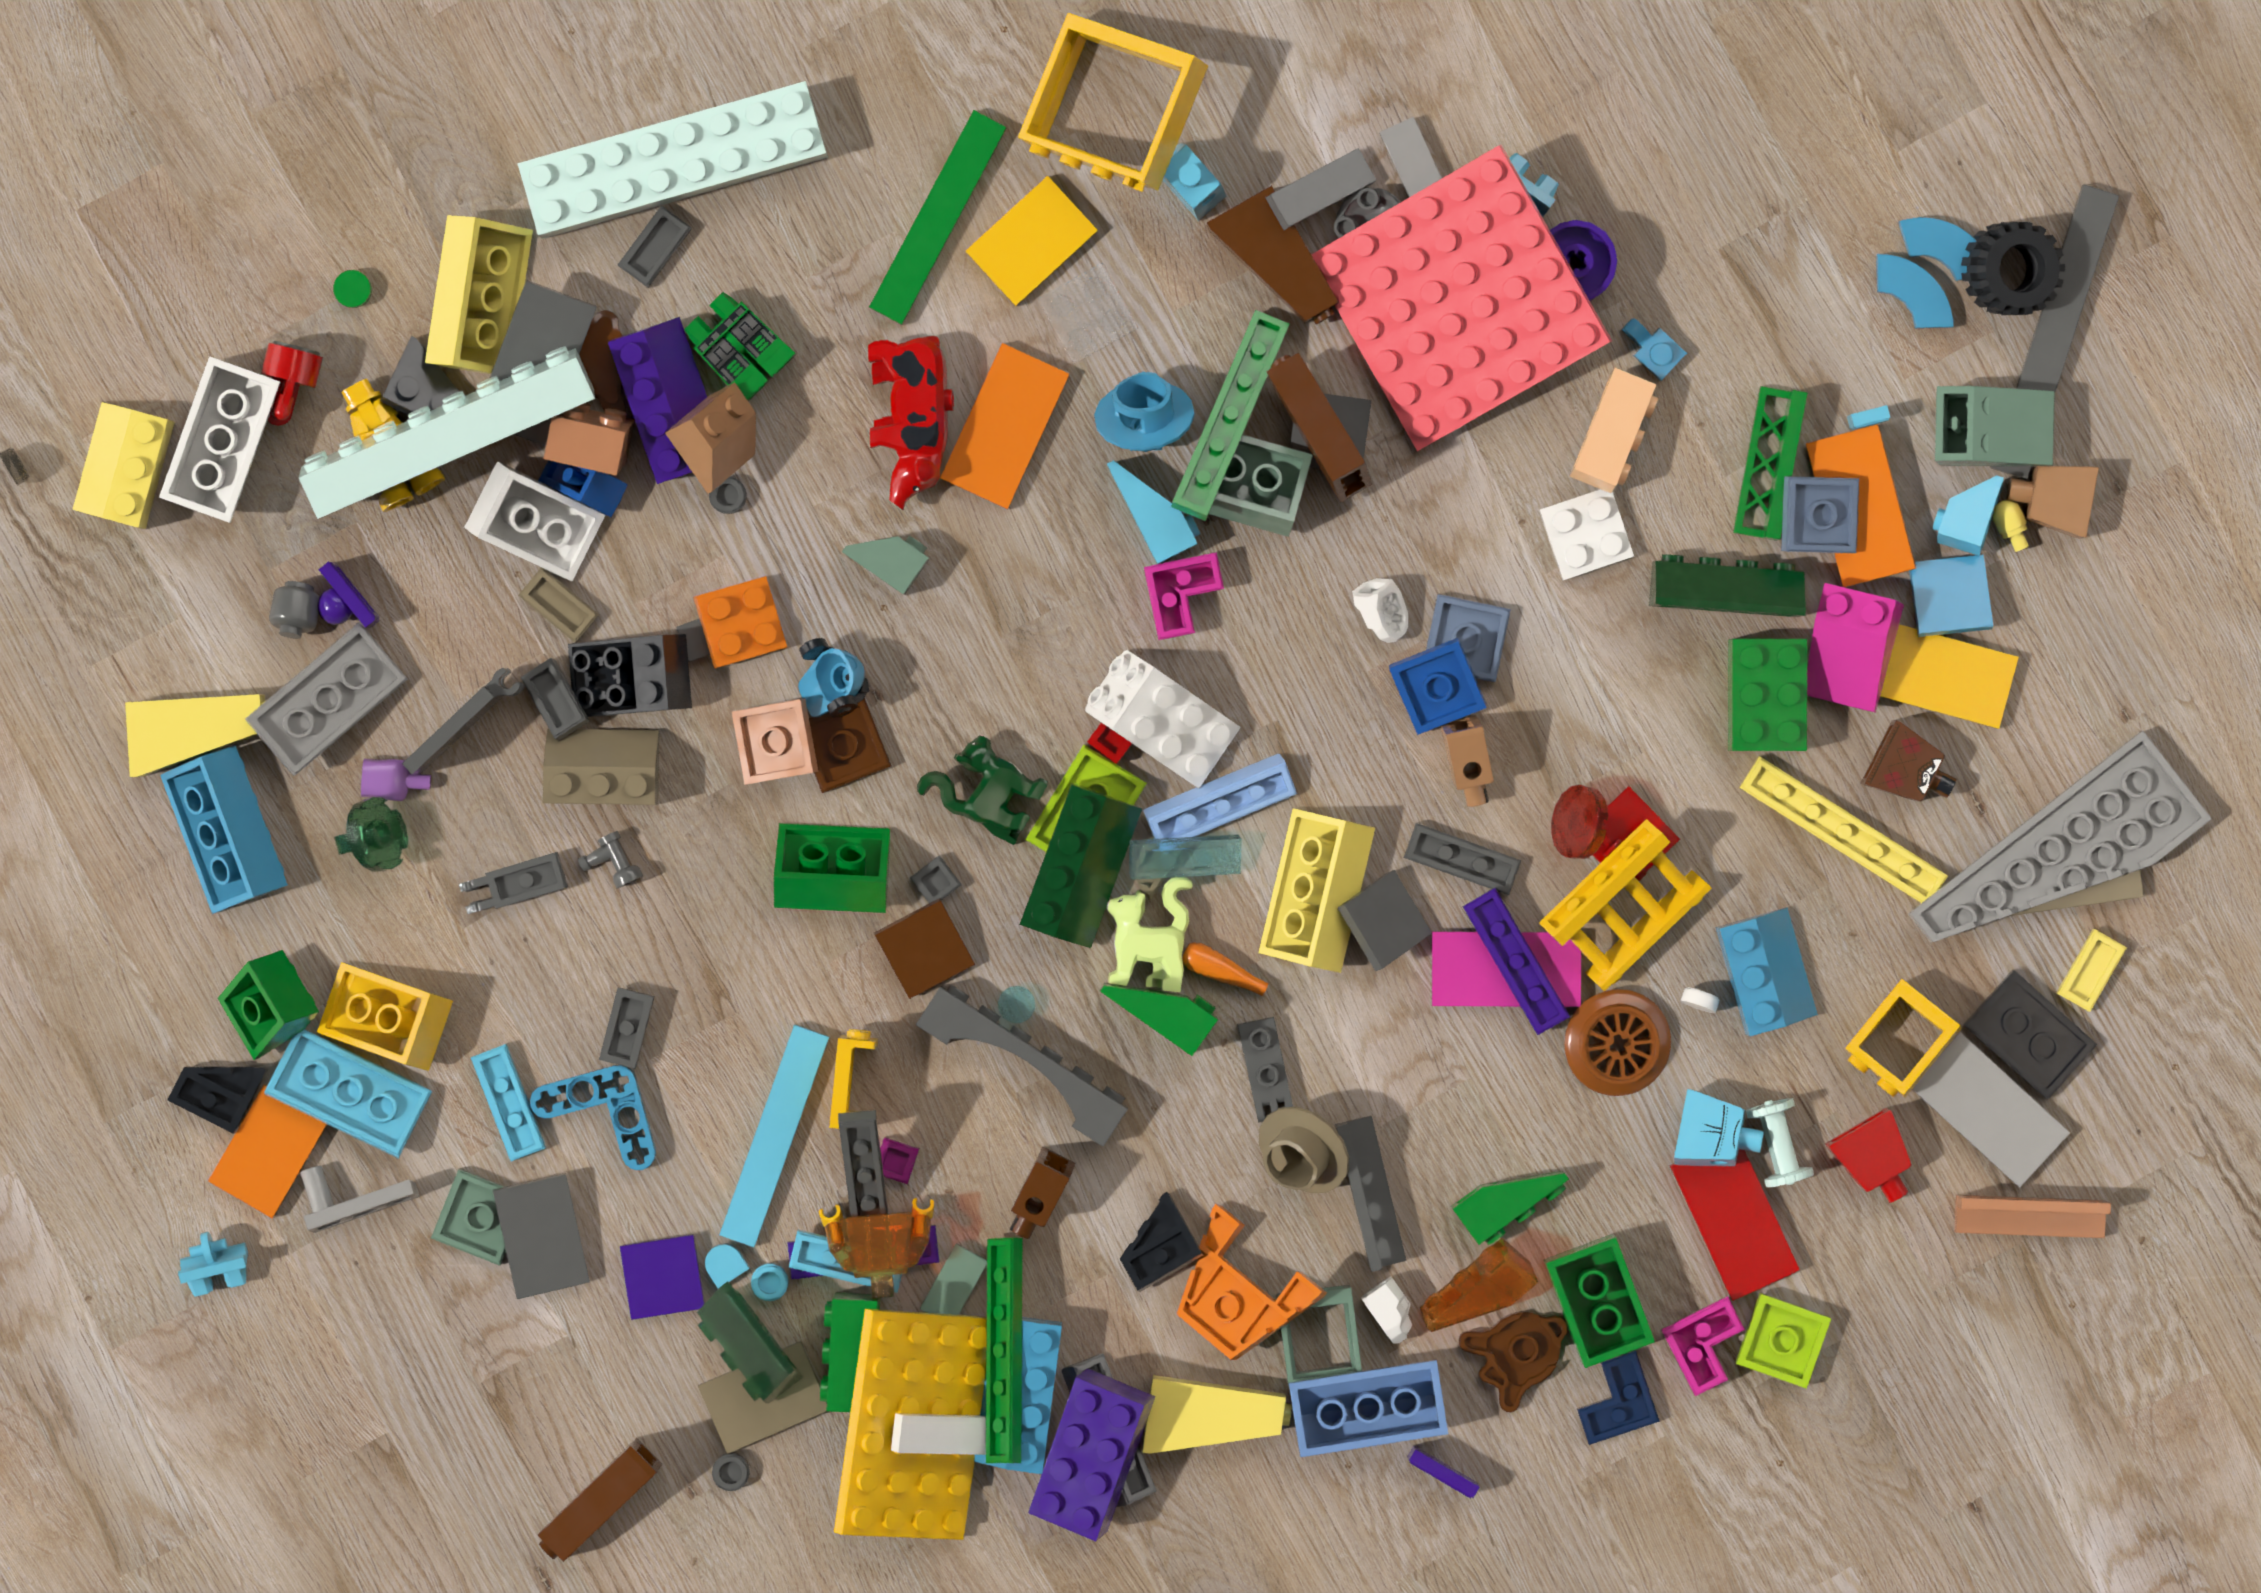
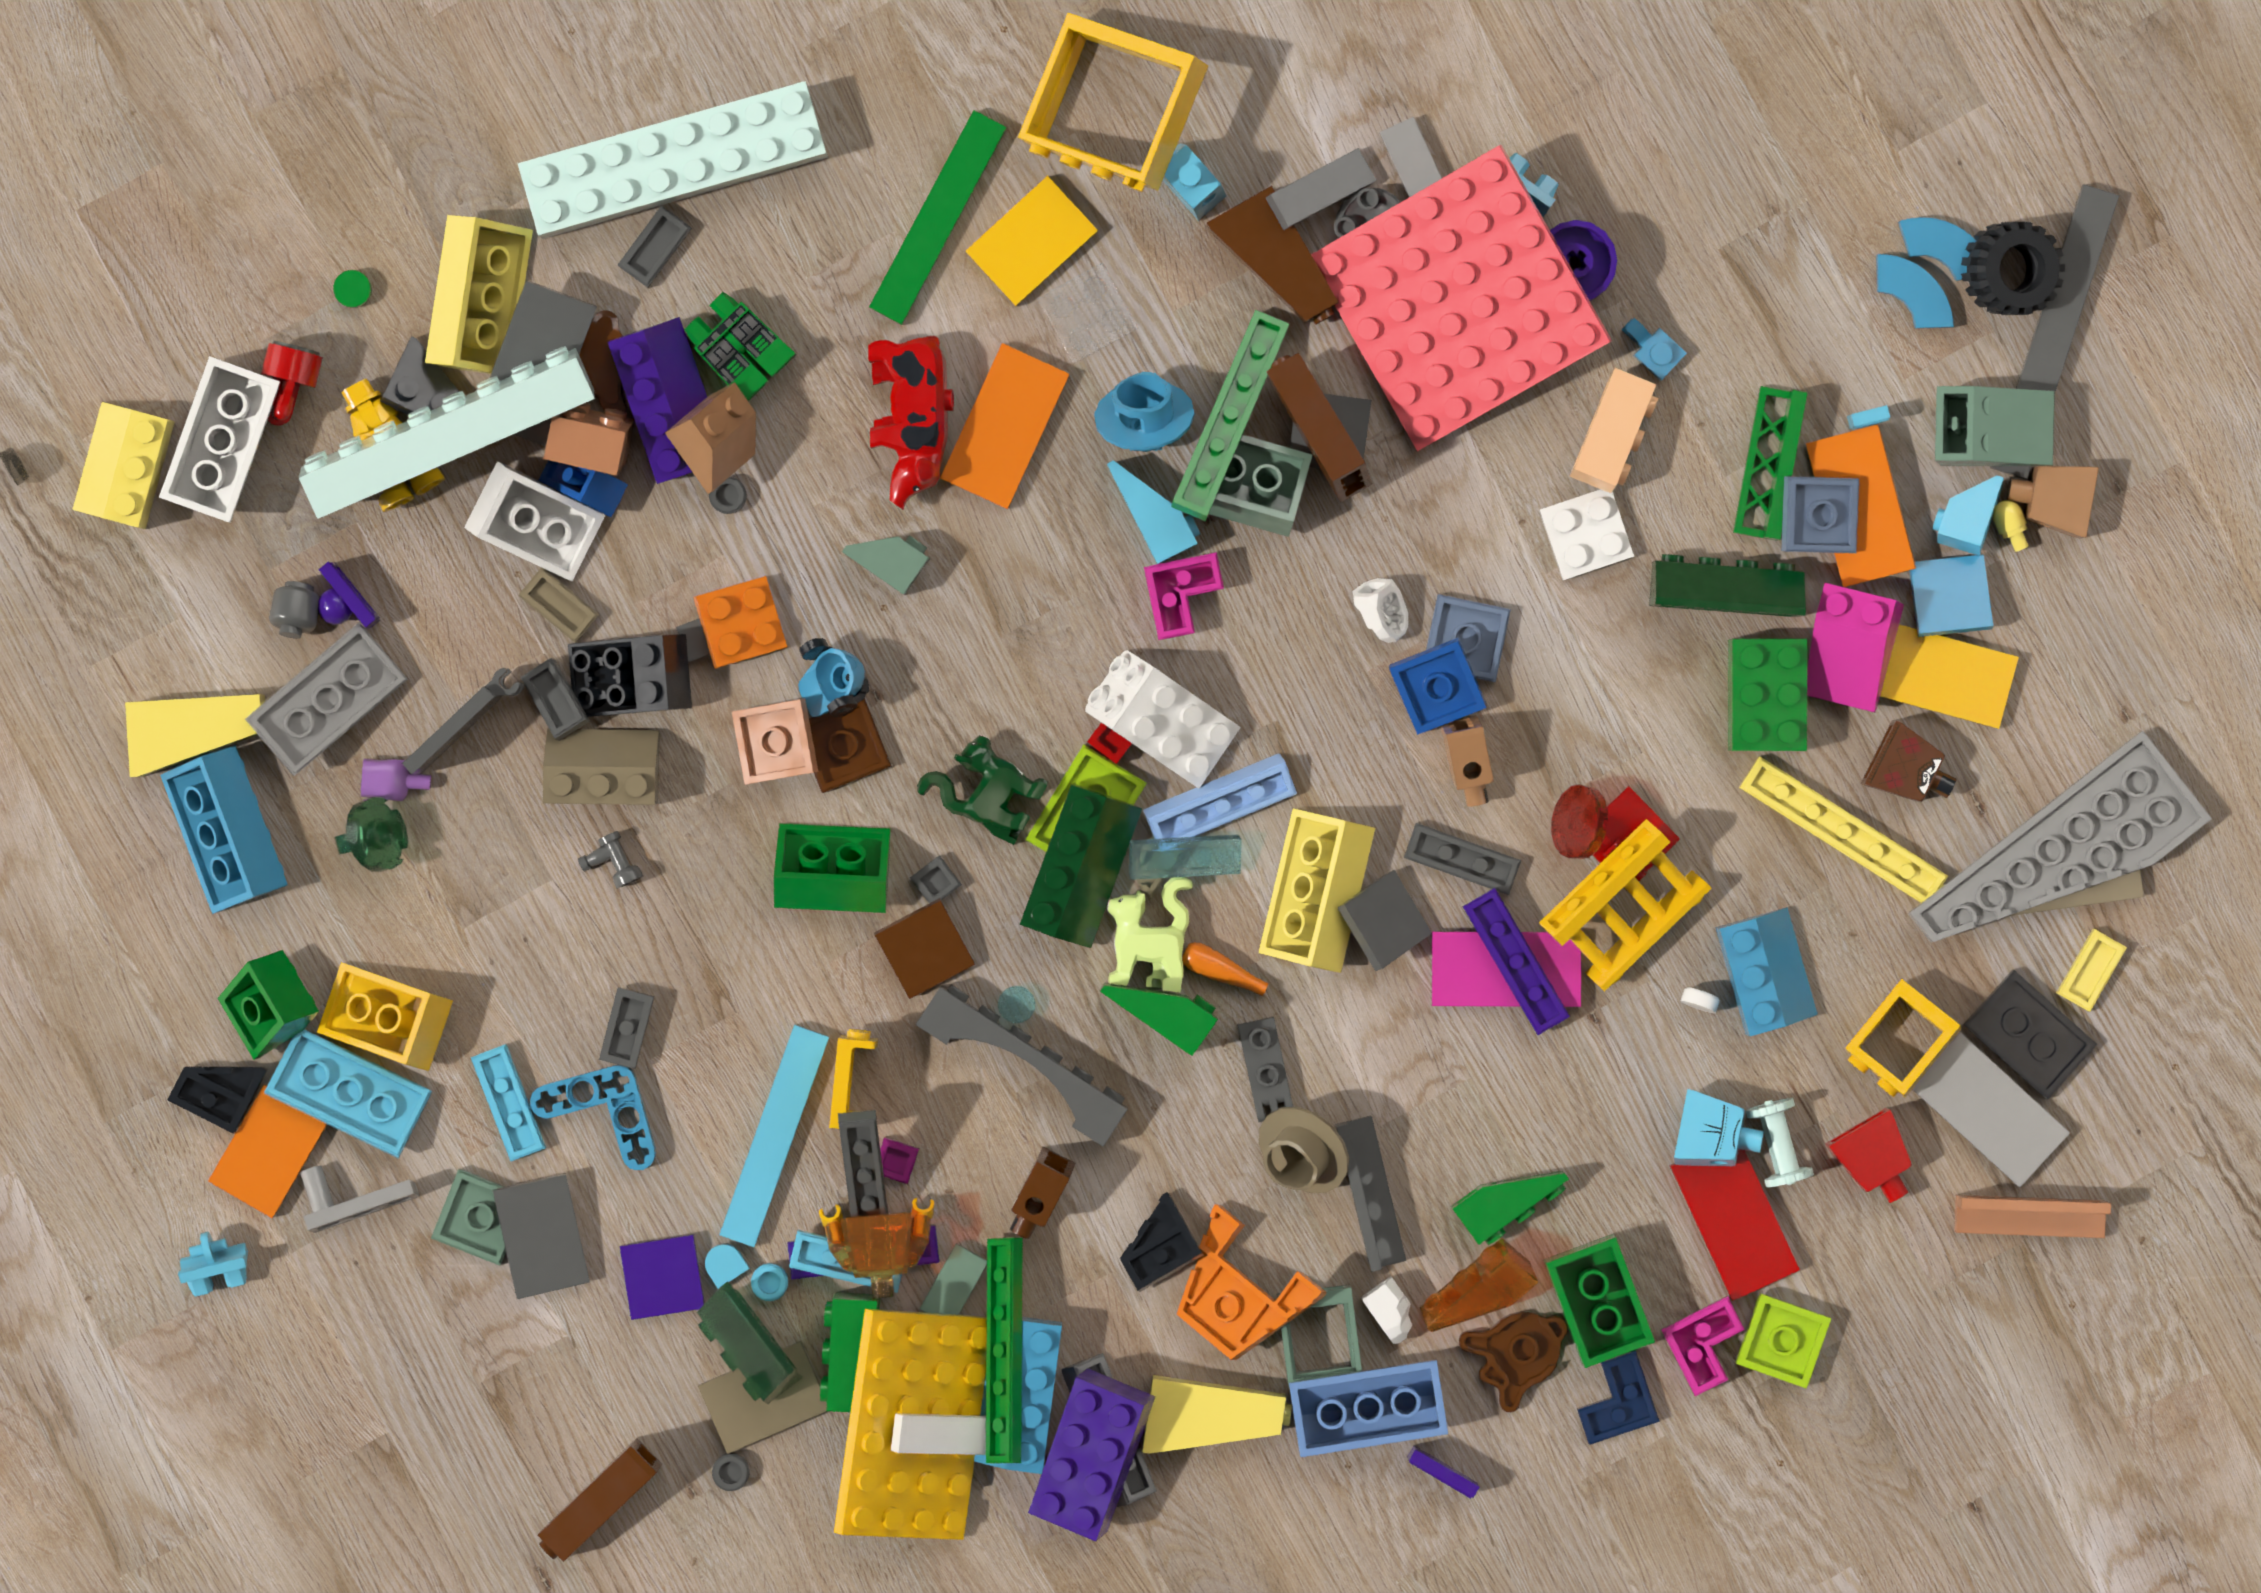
dark grey hinge [459,852,568,914] -> none
dark orange piece [1564,989,1671,1096] -> none

